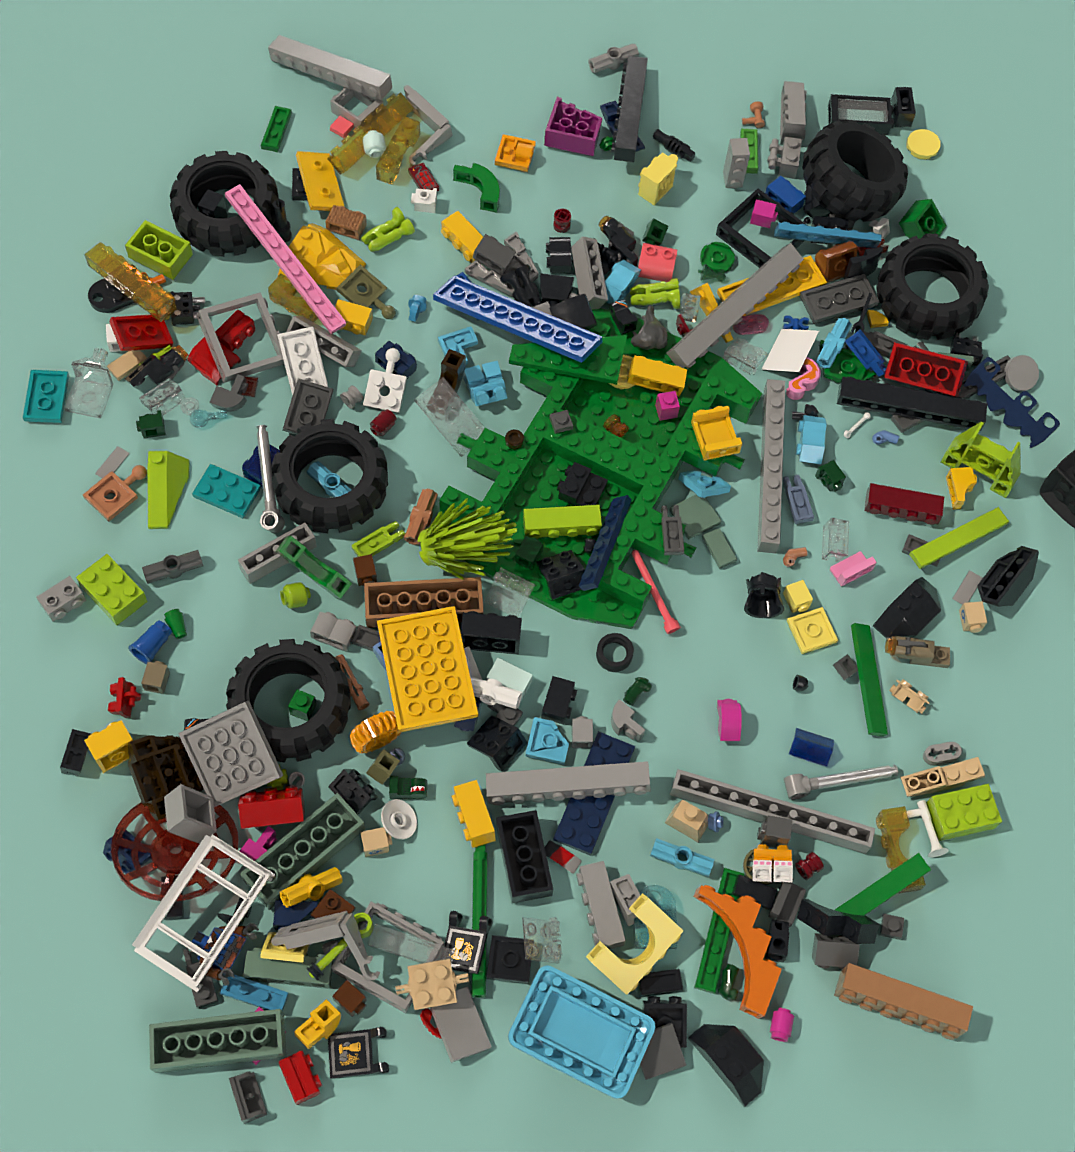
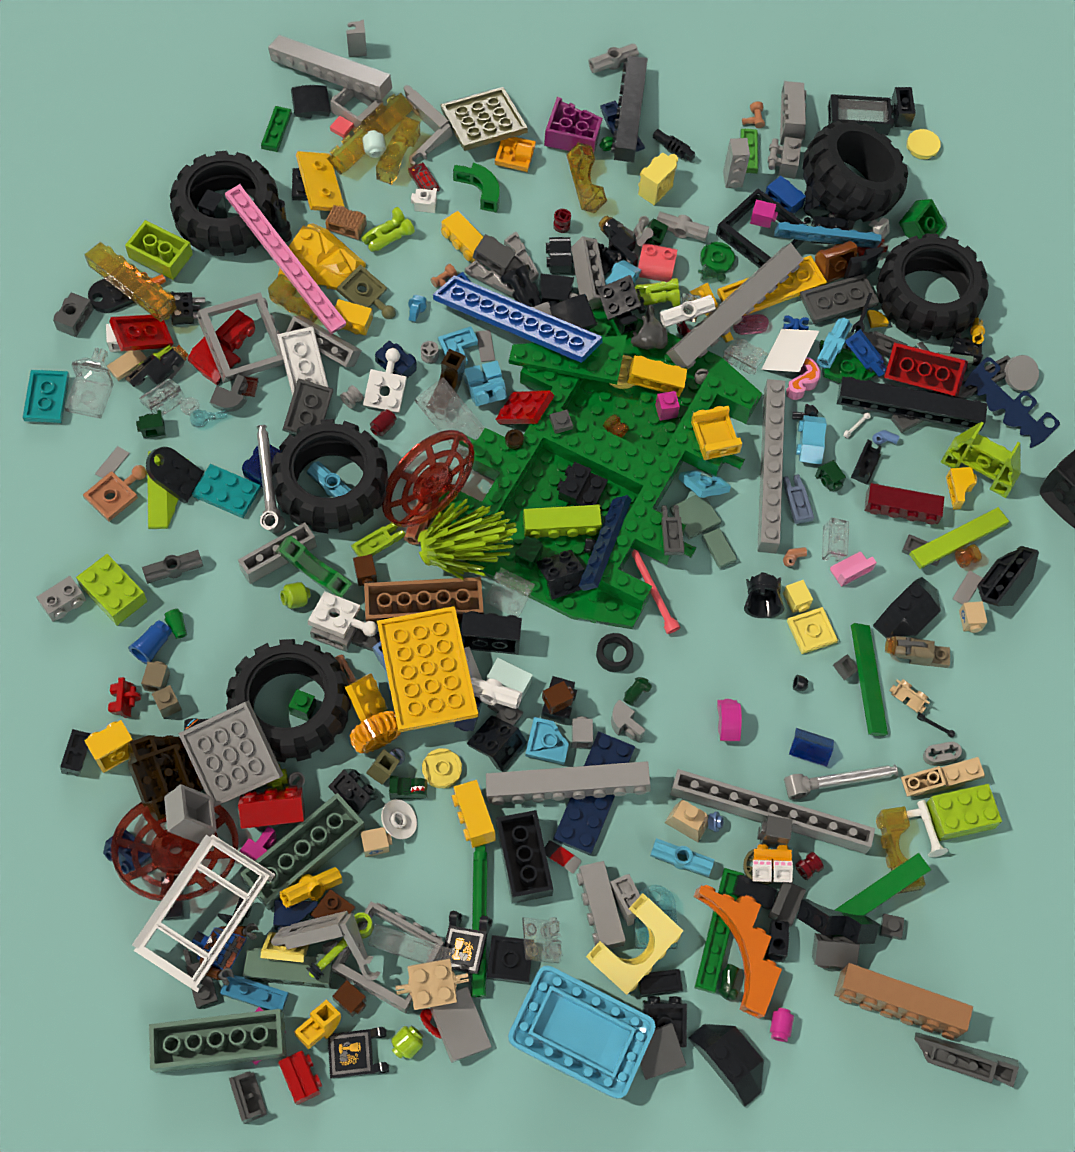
none -> dark grey brick [53,292,94,337]
none -> black plate [146,447,204,503]
none -> dark tan brick [152,685,182,719]
none -> black slope [291,85,331,119]
none -> white plate [308,591,378,639]
none -> yellow plate [345,673,388,722]
none -> light grey hinge [346,20,367,57]
none -> clear red dish [382,430,475,527]
none -> lime head [391,1025,423,1059]
none -> light grey wheel [421,341,439,364]
none -> light yellow tile [422,748,462,788]
none -> nougat piece [430,264,457,288]
none -> plate [440,87,528,151]
none -> light grey sticker [476,330,495,362]
none -> red plate [495,391,555,424]
none -> reddish brown brick [542,681,574,714]
none -> clear yellow arch [567,142,607,213]
none -> black plate [597,275,646,321]
none -> light grey piece [633,216,653,246]
none -> light grey piece [657,212,709,242]
none -> white piece [659,295,716,328]
none -> light grey hinge [694,369,709,385]
none -> black hinge [851,439,882,485]
none -> dark grey wedge [914,1032,1019,1087]
none -> black hinge [917,713,955,737]
none -> clear orange wheel [955,544,982,568]
none -> yellow pin [970,318,985,344]

